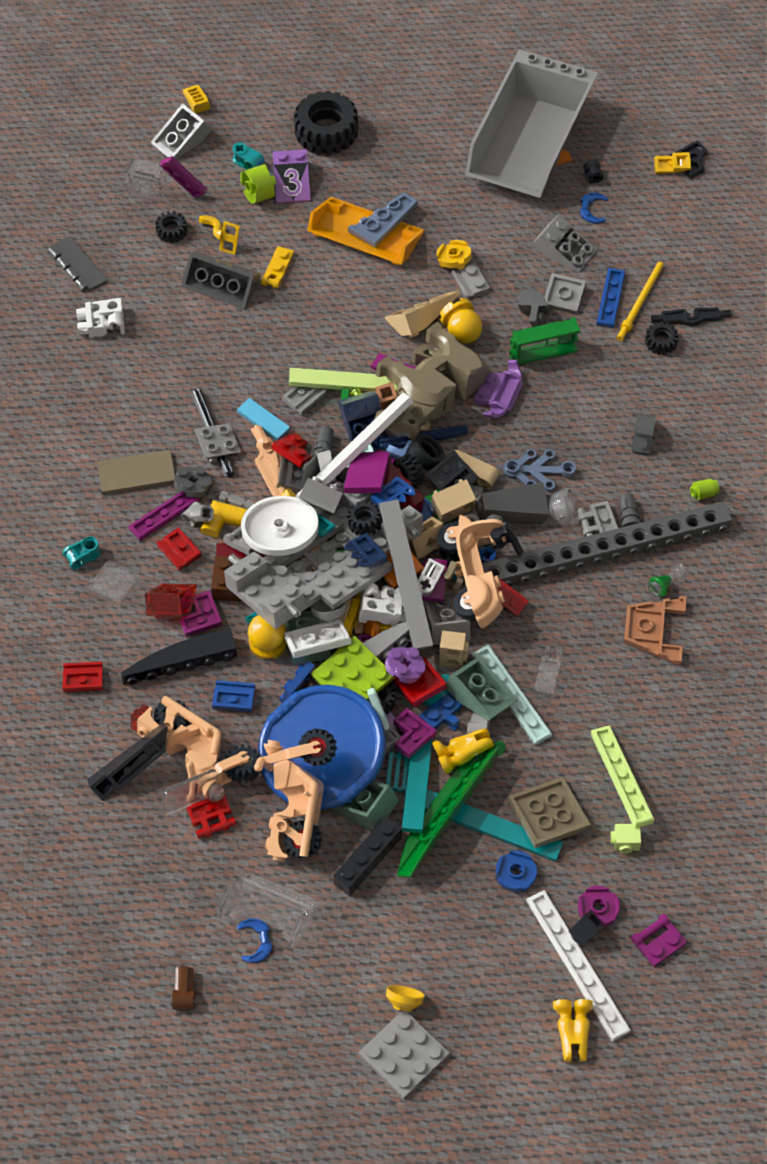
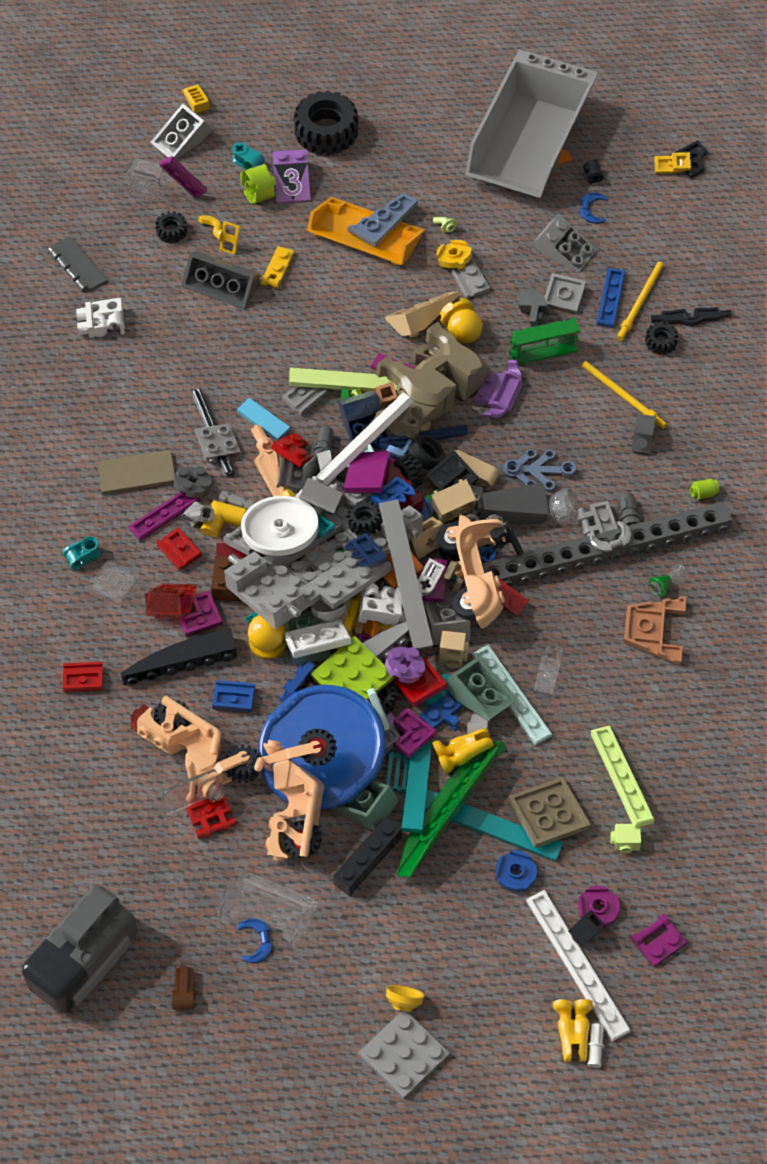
black wedge [88,722,168,801] -> none
none -> piece [22,885,138,1013]
none -> yellowish green plate [433,217,457,232]
none -> yellow bar [582,361,667,429]
none -> white axle [587,1023,604,1068]
none -> light grey piece [590,521,631,552]

